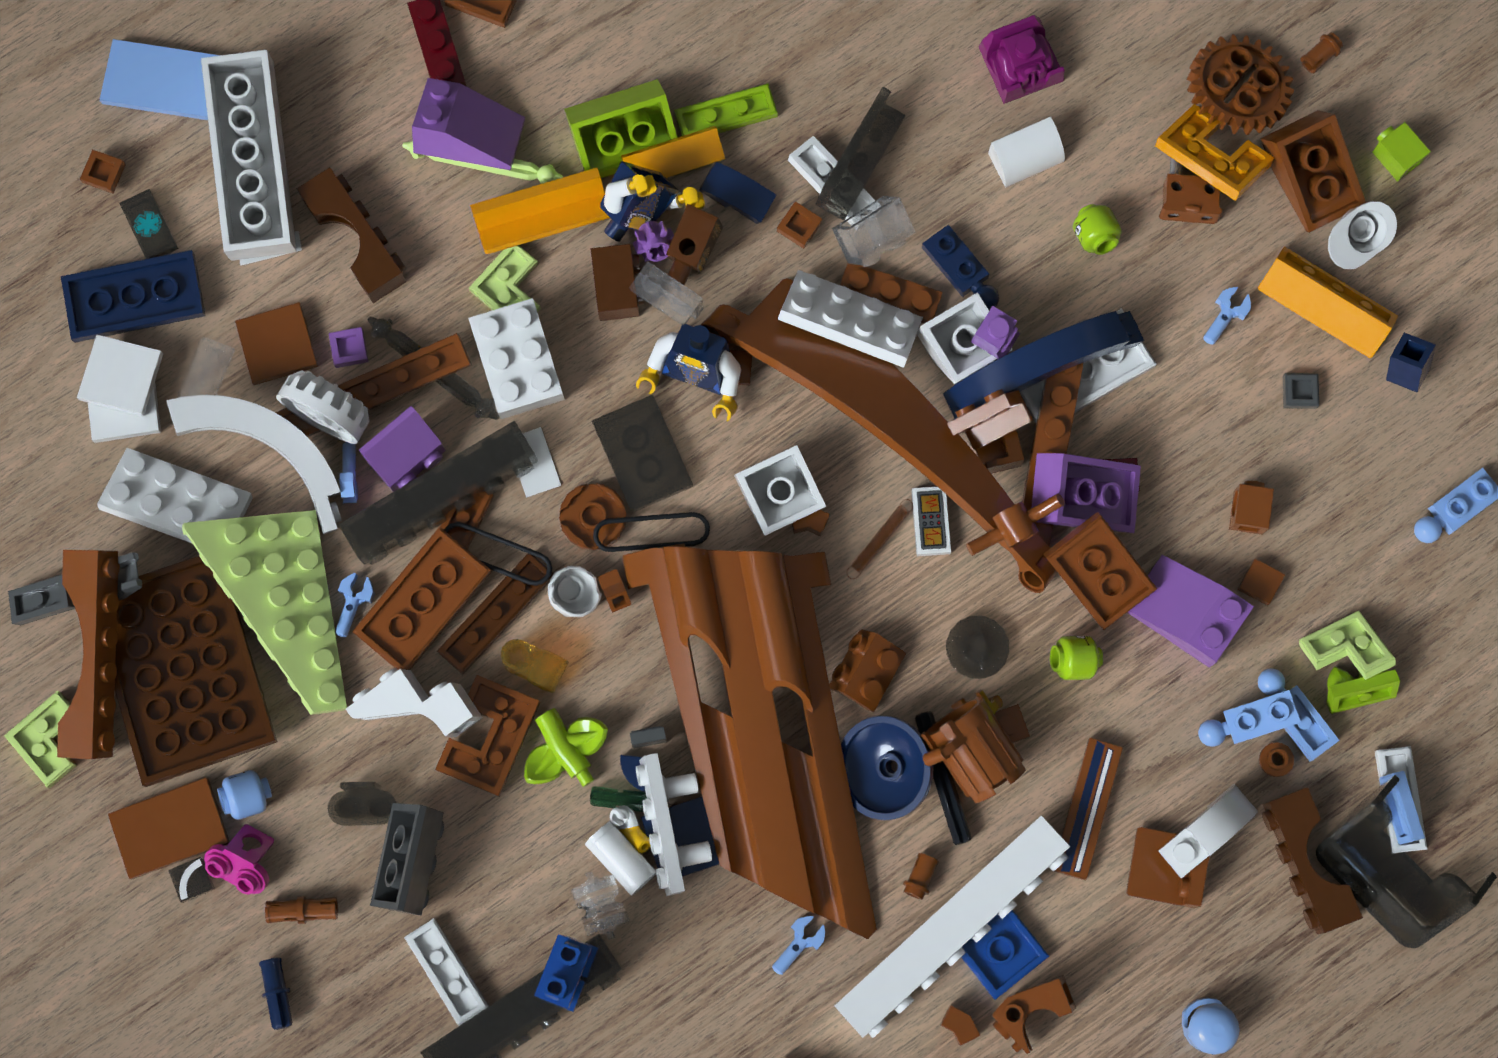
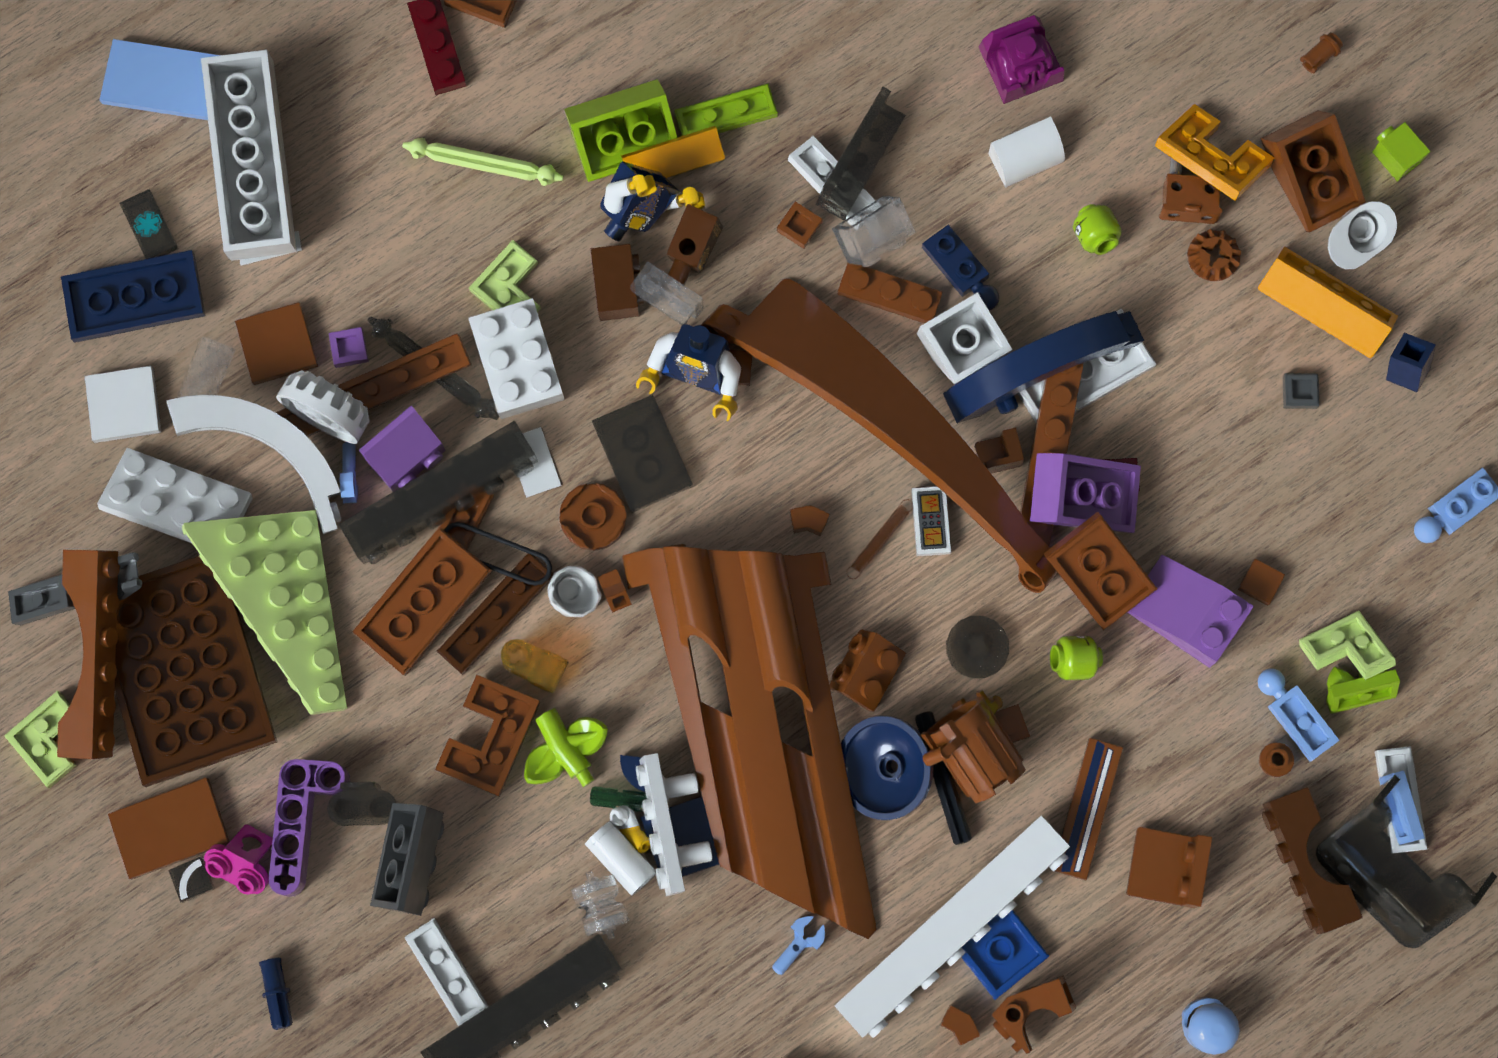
white tile [77,335,163,417] -> none
dark orange plate [80,149,126,194] -> none
light blue head [217,770,272,820] -> none
dark orange pin [265,896,338,924] -> none
reddish brown arch [296,167,406,303] -> none
light blue bar [335,573,375,638] -> none
white arch [346,668,483,738] -> none
medium lavender slope [412,78,525,170] -> none
light orange panel [470,167,610,254] -> none
blue hips [534,934,599,1012] -> none
black piece [593,512,710,552] -> none
dark grey tile [630,726,667,749] -> none
medium lavender gear [633,221,674,262] -> none
dark blue slope [699,162,776,224] -> none
white slope [734,445,826,536] -> none
white plate [778,270,923,368] -> none
dark orange pin [903,853,939,900] -> none
bracket [947,389,1032,450] -> none
dark orange piece [966,494,1065,556] -> none
medium lavender window [971,306,1020,359] -> none
white arch [1158,784,1258,878] -> none
dark orange gear [1187,34,1294,135] -> none
light blue plate [1198,690,1301,747] -> none
light blue bar [1203,287,1251,345] -> none
dark orange brick [1229,481,1274,535] -> none
none -> medium lavender beam [269,759,350,897]
none -> dark orange gear [1187,229,1241,281]

